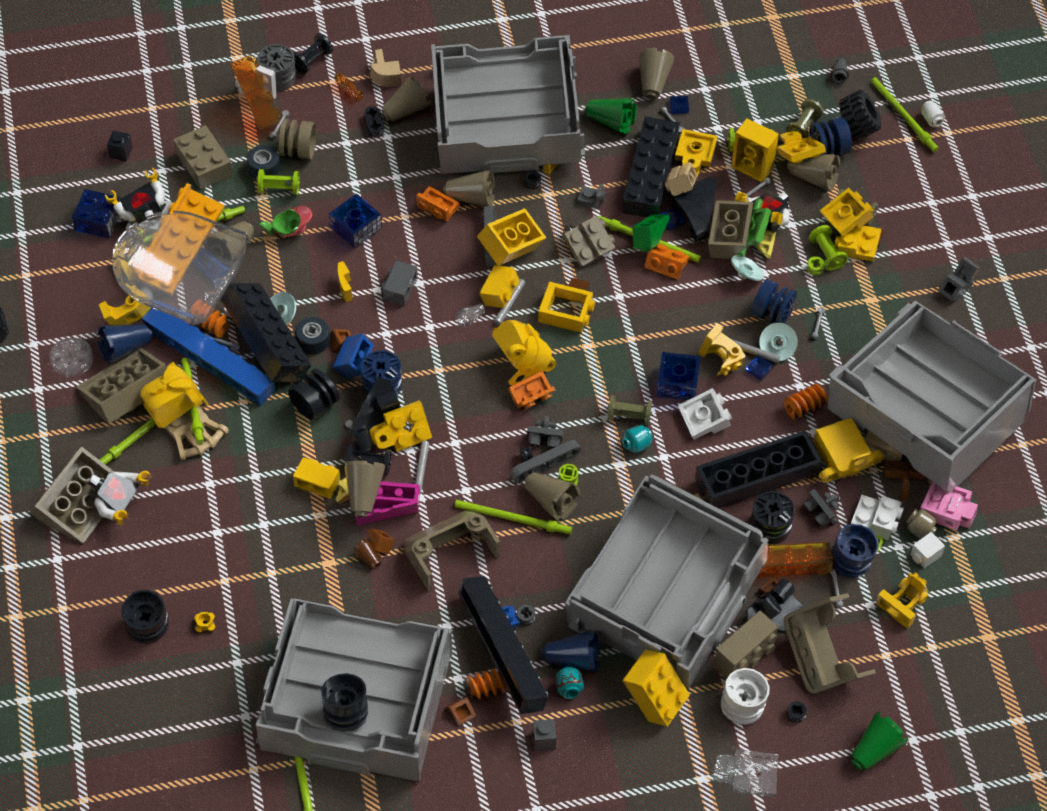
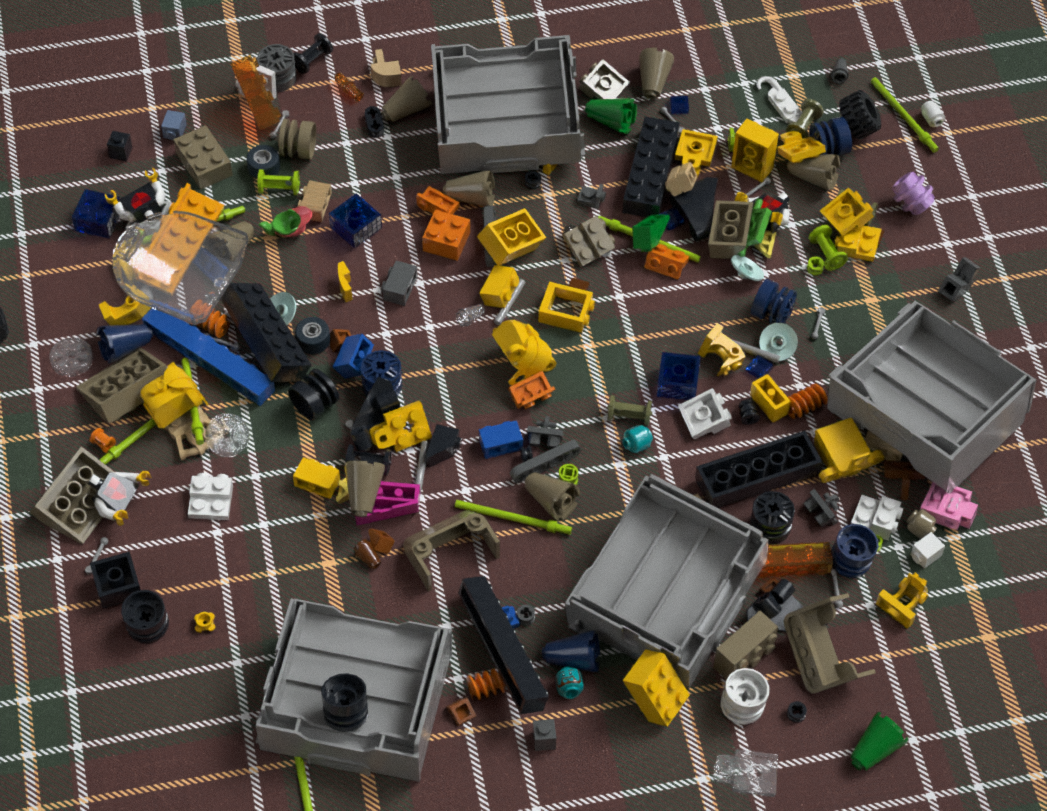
none -> light grey hinge [85,537,108,575]
none -> orange bush [89,428,116,453]
none -> black brick [90,551,141,609]
none -> sand blue brick [161,110,187,140]
none -> white plate [188,473,233,520]
none -> clear wheel [205,413,249,457]
none -> tan brick [298,180,332,222]
none -> orange brick [422,210,470,261]
none -> black slope [425,424,462,468]
none -> blue brick [479,420,523,459]
none -> plate [578,59,629,99]
none -> black bush [738,399,760,425]
none -> yellow brick [750,374,791,423]
none -> white plate [756,76,803,123]
none -> lavender piece [892,171,935,215]

